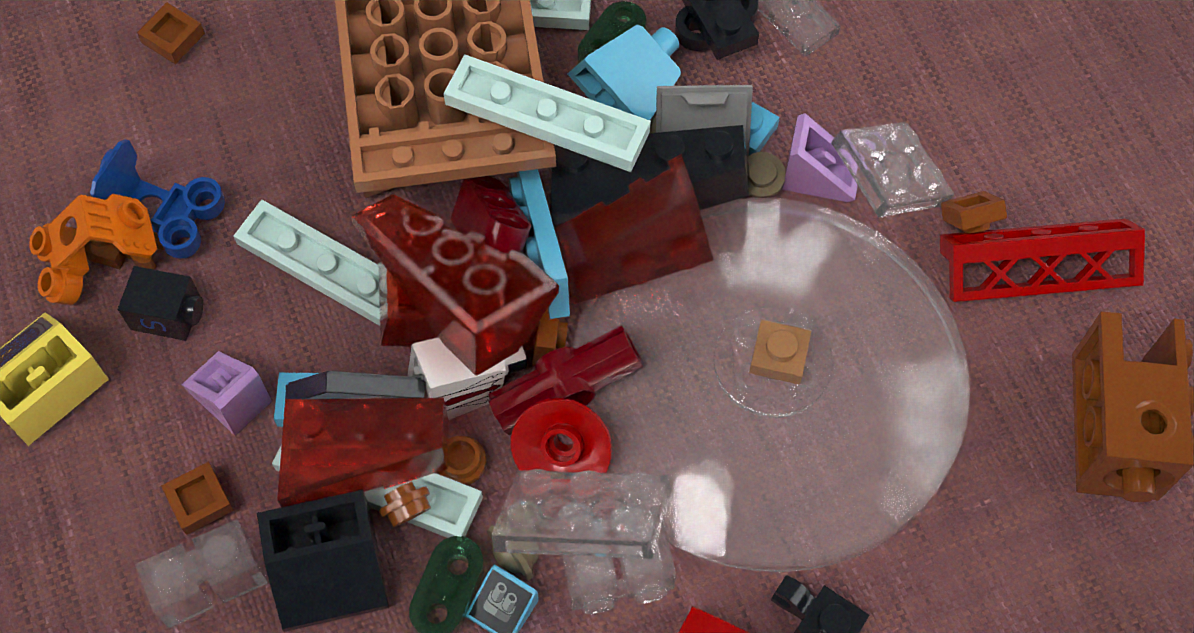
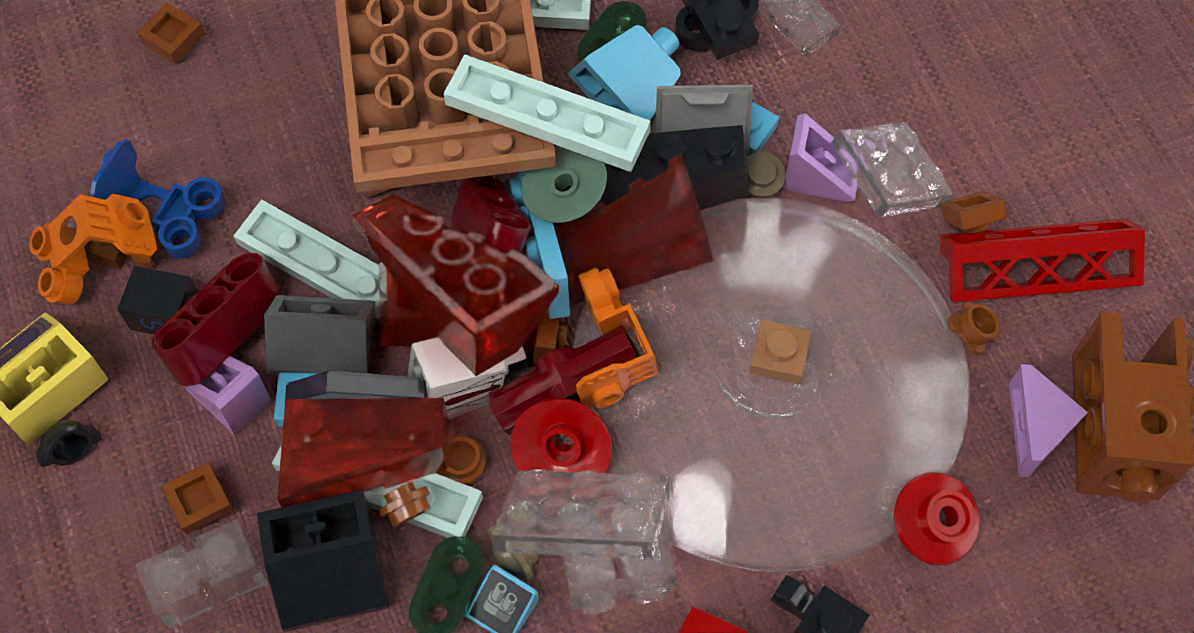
none -> black piece [35,420,102,467]
none -> dark red beam [151,253,284,386]
none -> dark grey brick [264,295,376,373]
none -> sand green piece [521,145,607,223]
none -> orange piece [576,267,659,408]
none -> red piece [894,472,980,565]
none -> dark orange plate [947,302,1000,355]
none -> lavender slope [1009,364,1088,478]

